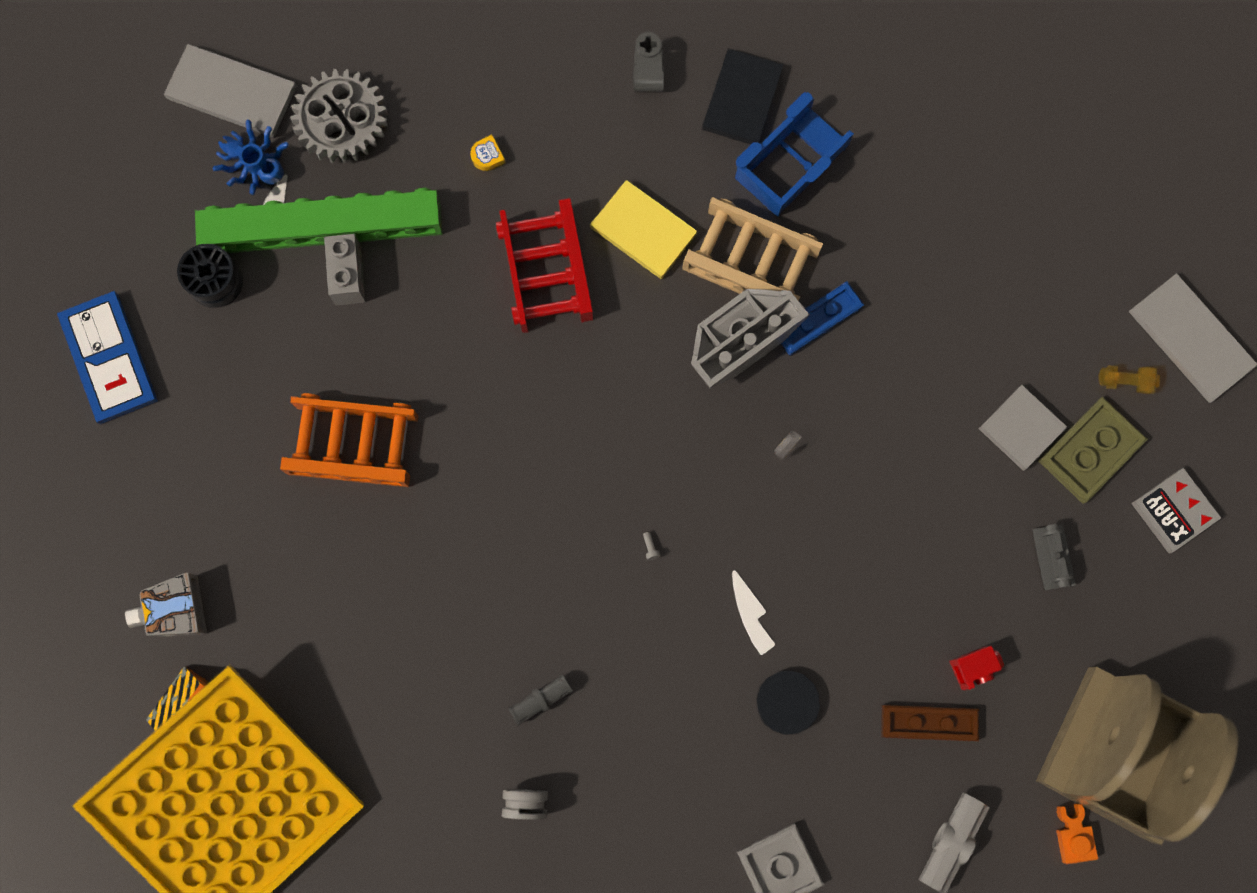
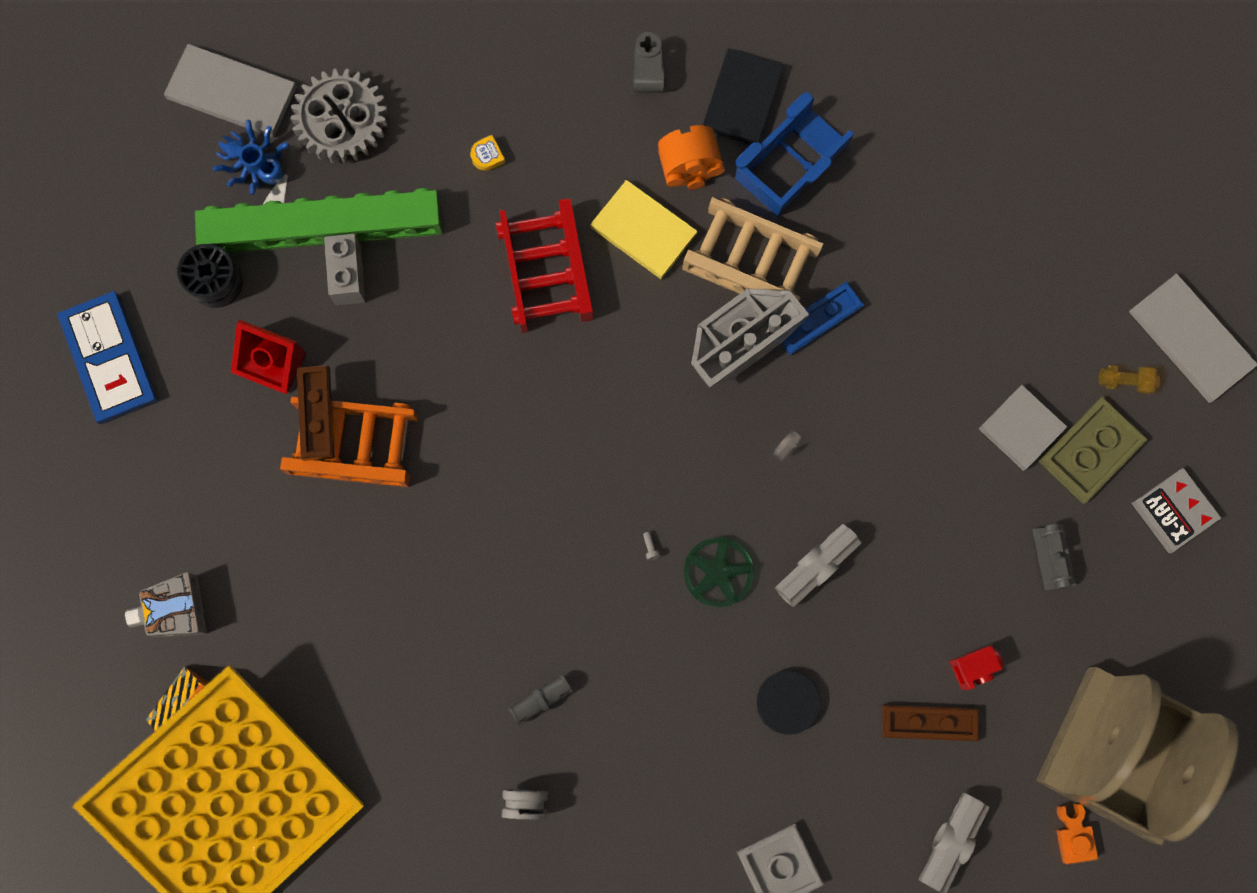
white sticker [732,570,775,655] -> none
none -> red slope [231,320,306,394]
none -> reddish brown tile [297,365,335,461]
none -> orange brick [658,125,725,190]
none -> clear green wheel [683,537,754,608]
none -> light grey piece [775,524,861,607]

